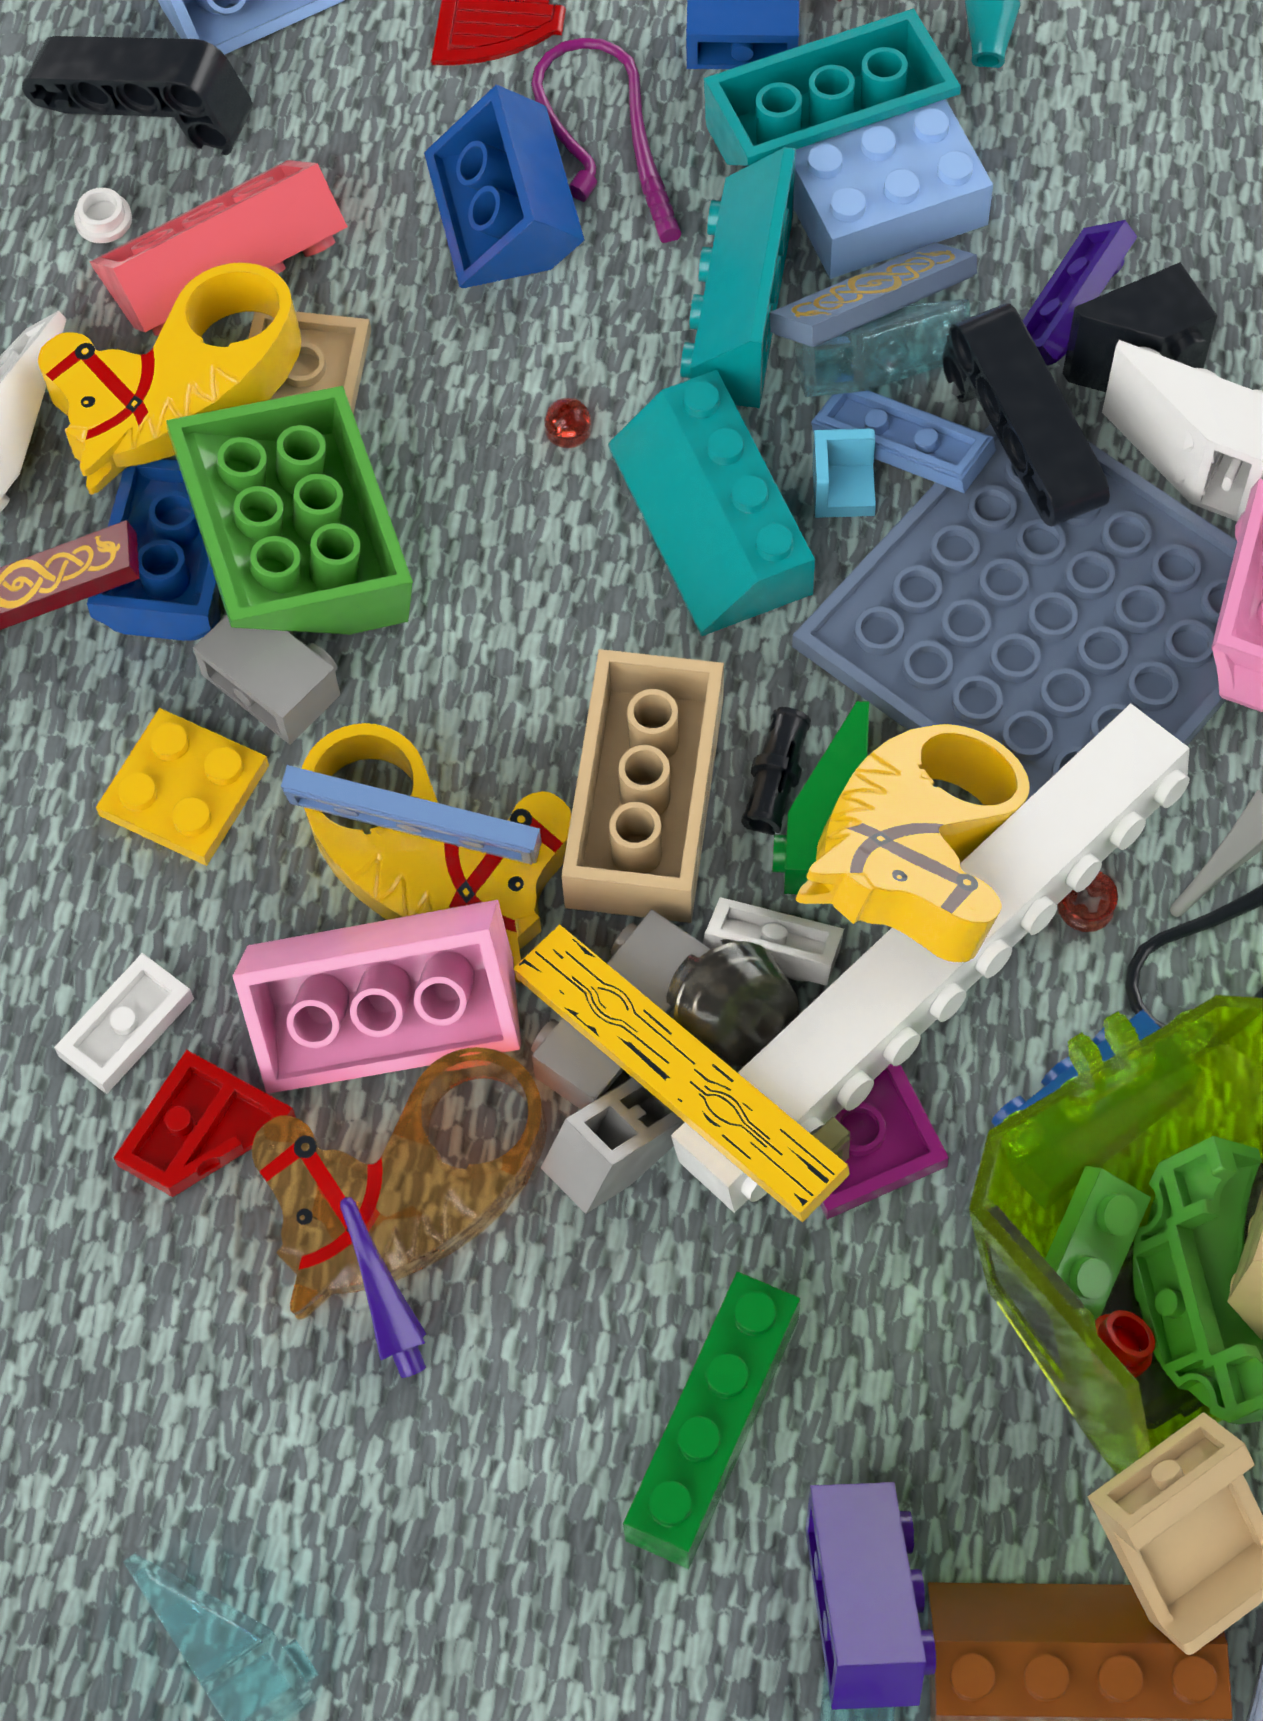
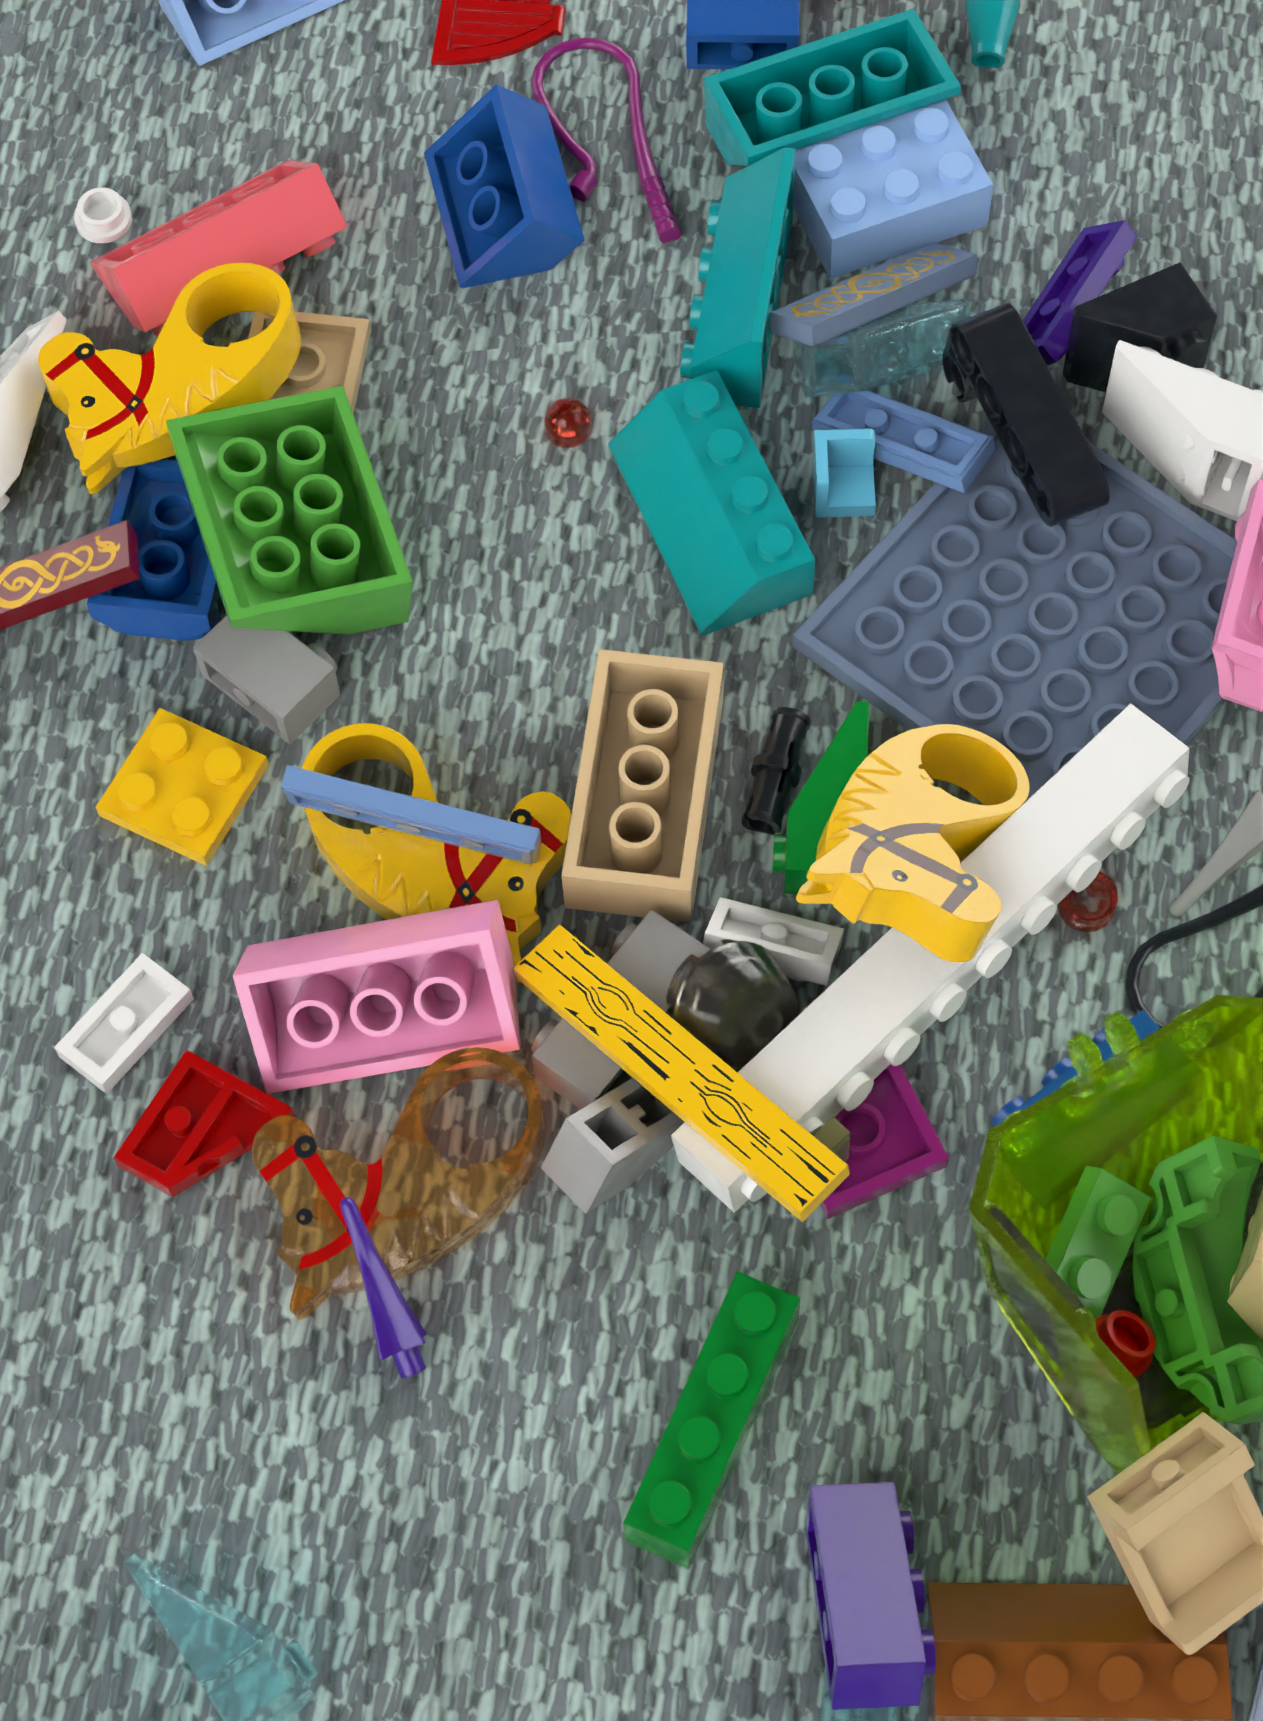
black beam [22,36,253,156] -> none

